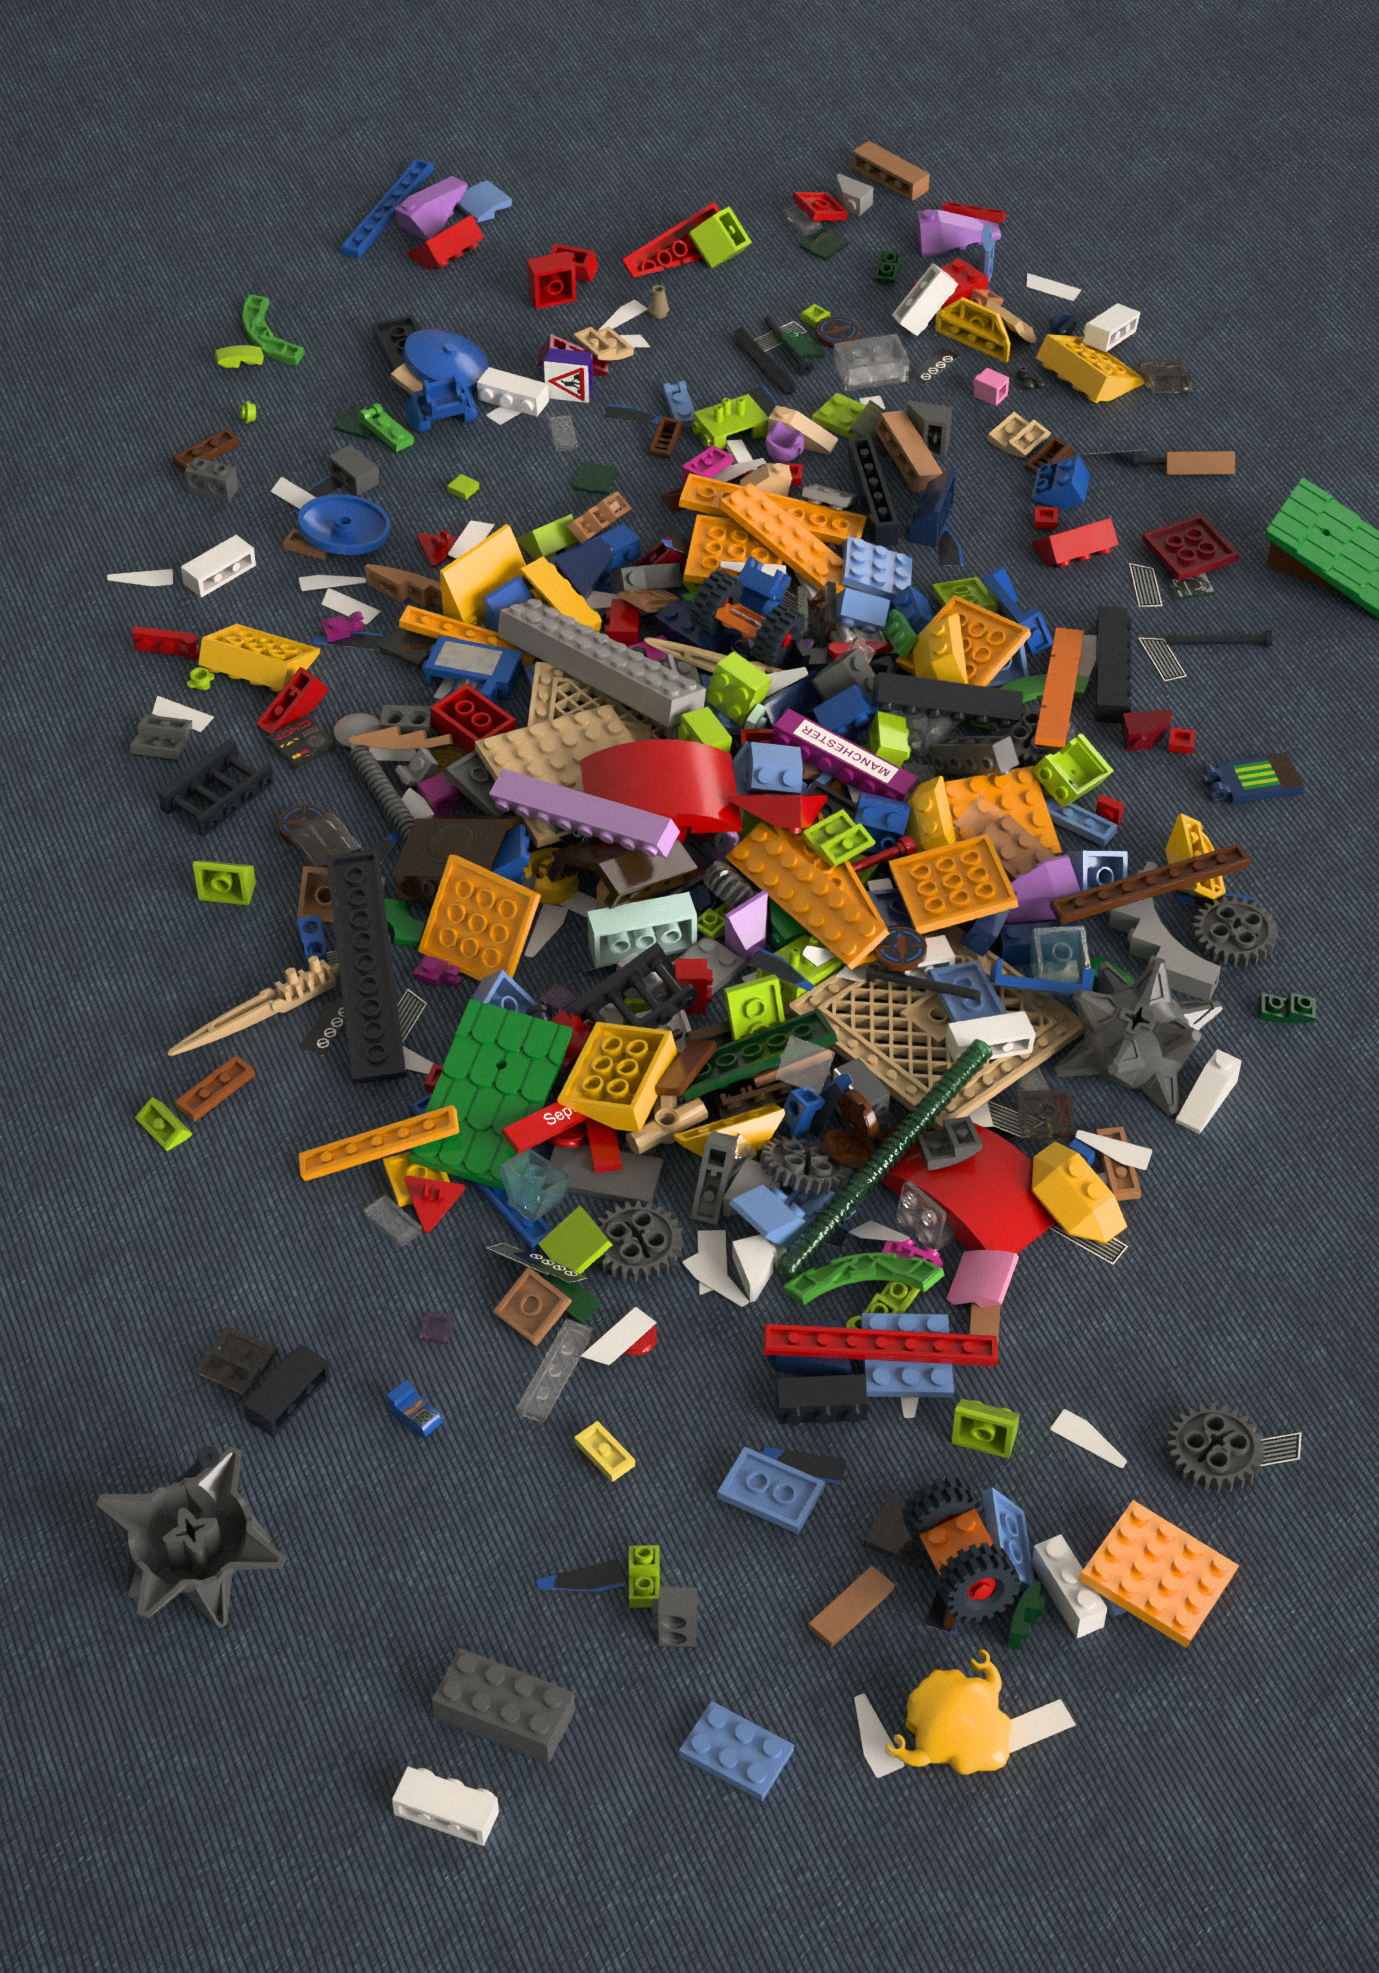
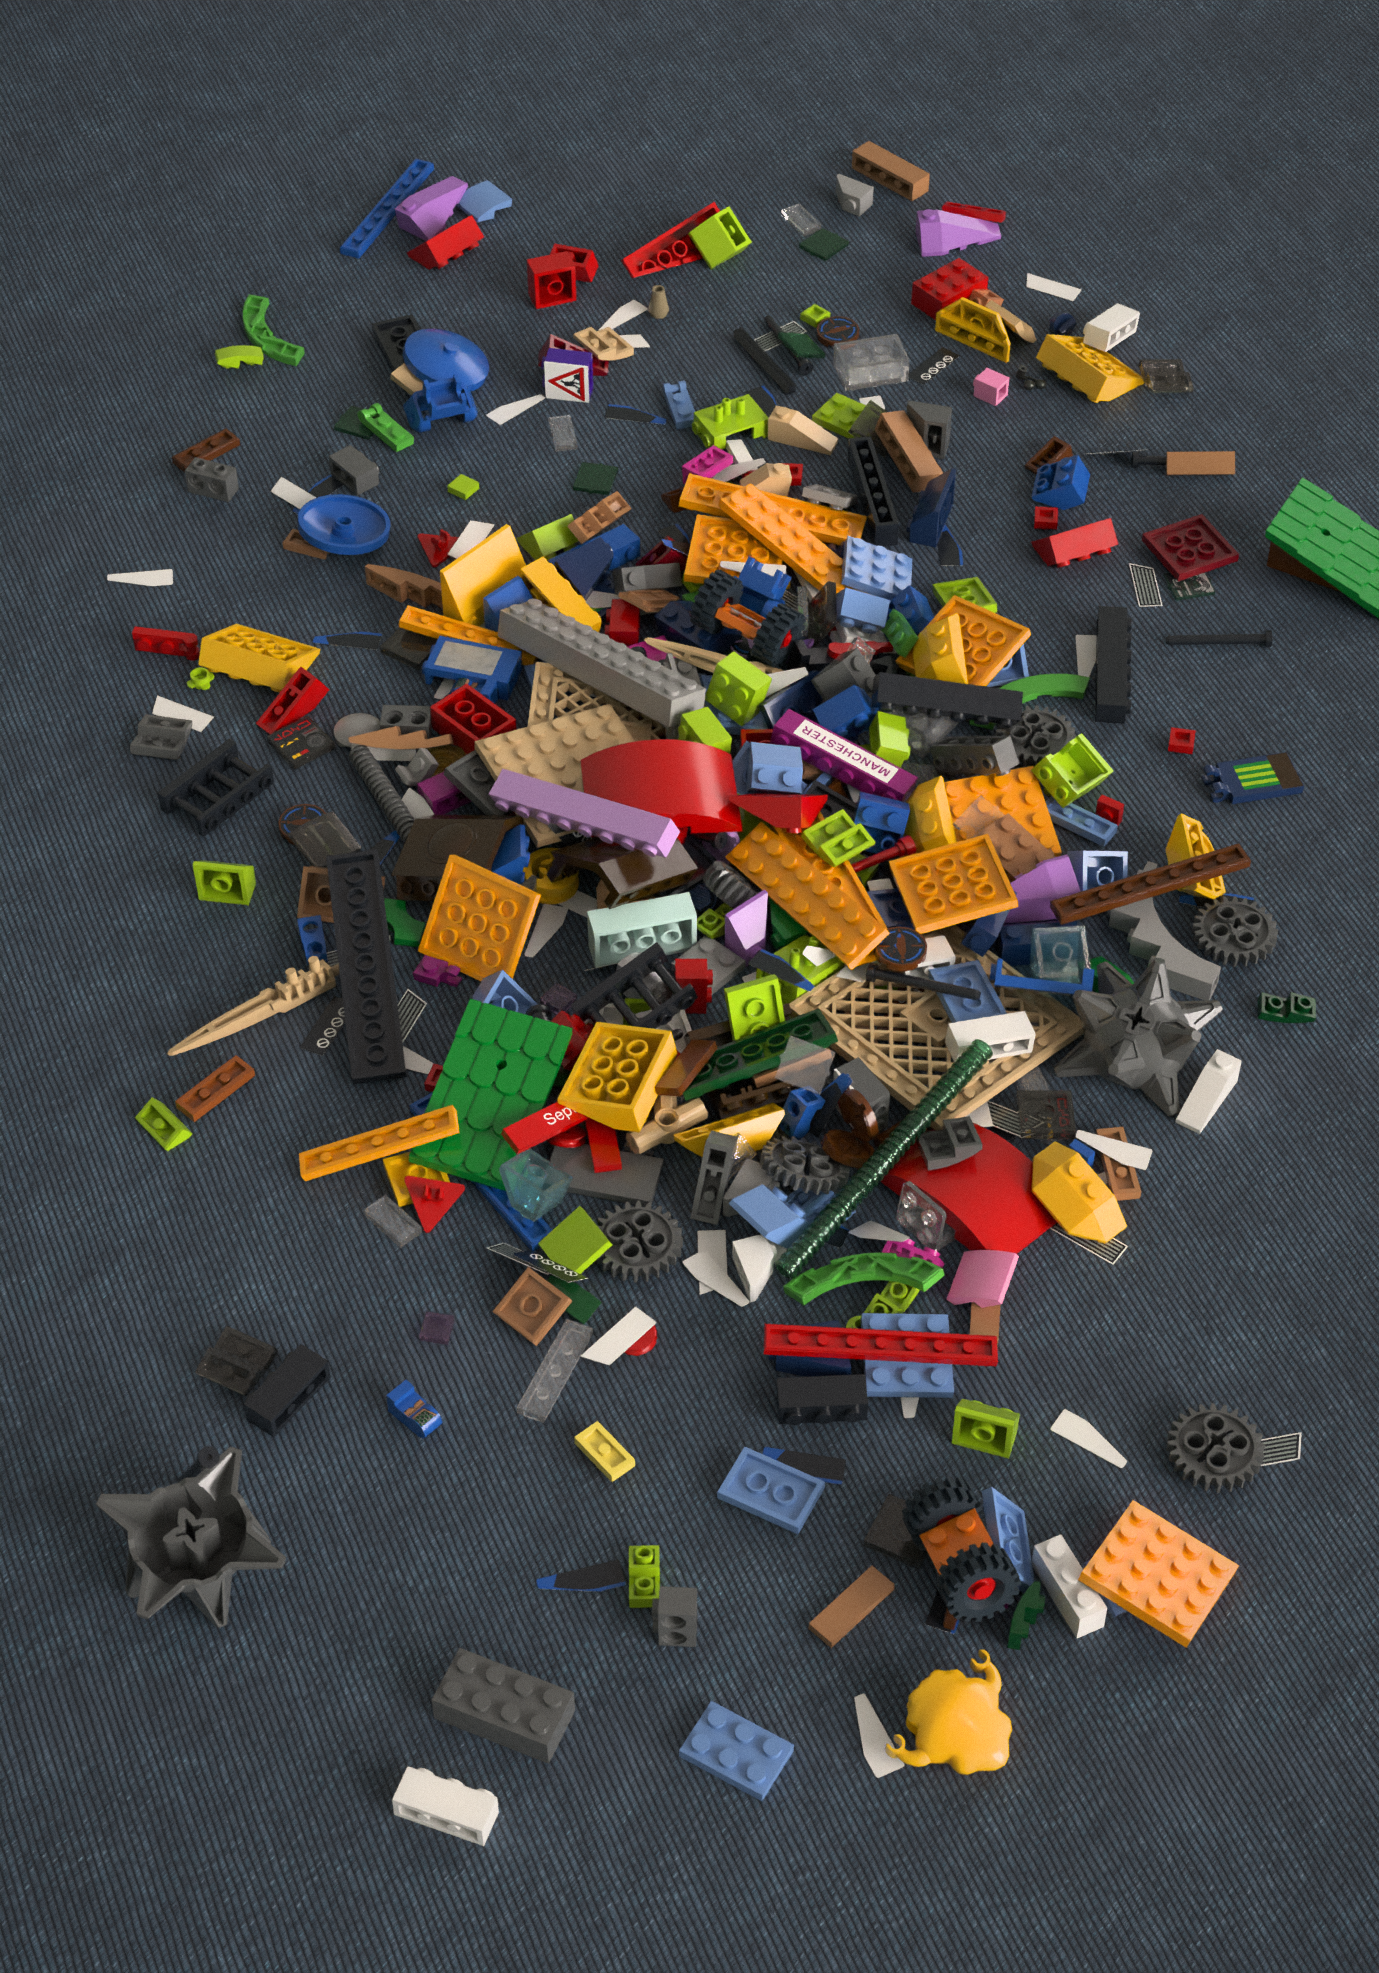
white brick [181,535,256,597] -> none
lime plate [240,401,256,424] -> none
white sticker [299,575,366,591] -> none
magenta plate [321,611,365,642] -> none
white sticker [322,588,381,625] -> none
white brick [477,367,549,416] -> none
reddish brown slope [648,416,683,459] -> none
light aqua plate [744,703,767,729] -> none
medium lavender cap [765,421,804,463] -> none
red plate [792,192,849,222] -> none
dark green slope [874,251,902,283] -> none
white brick [892,263,958,336] -> none
medium blue slope [979,224,995,283] -> none
blue panel [983,566,1054,656] -> none
tan slope [986,412,1051,458] -> none
white sticker [1009,1699,1076,1753] -> none
orange piece [1035,627,1085,748] -> none
dark red slope [1121,709,1172,751] -> none
sticker [1139,638,1186,681] -> none

